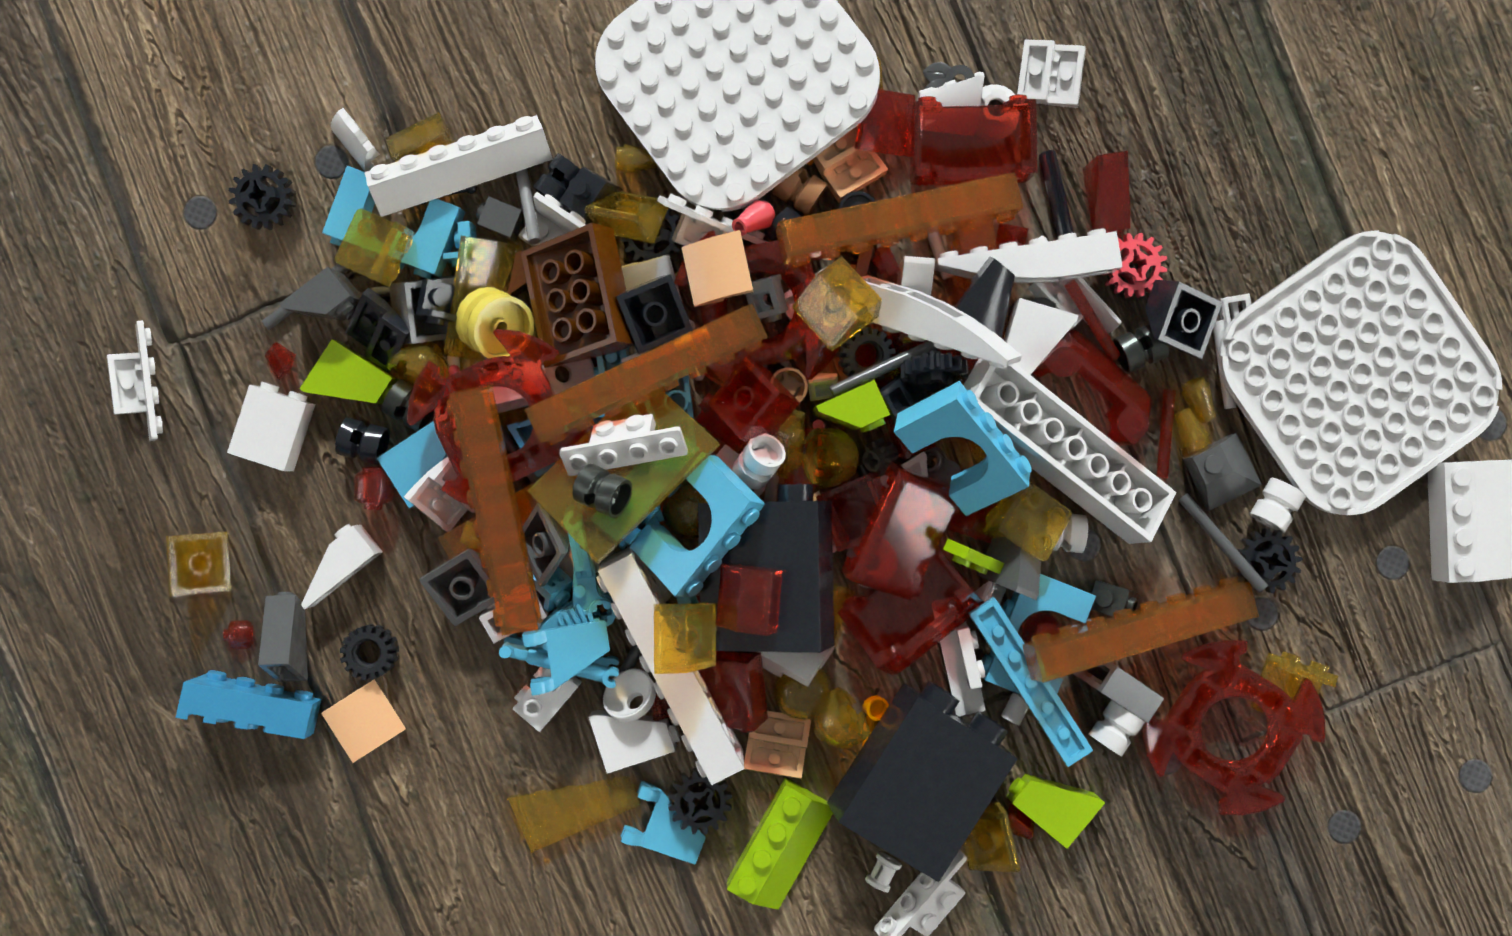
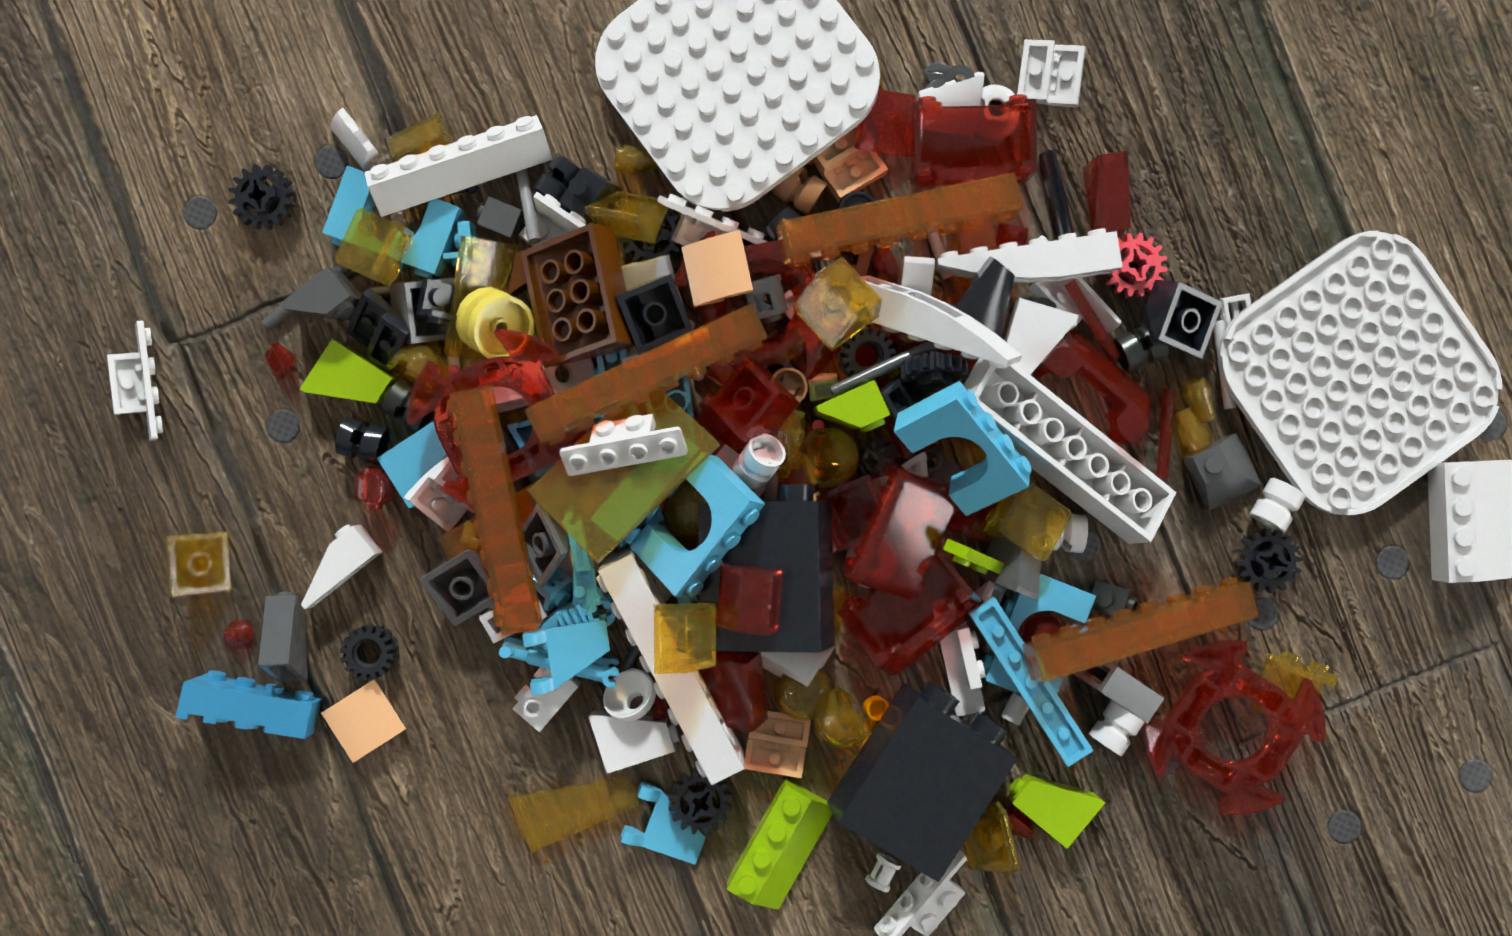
white brick [227,382,316,471] -> none
pearl dark grey wheel [572,464,633,518] -> none
coral cone [732,200,775,236] -> none
dark grey bar [1178,493,1268,593] -> none

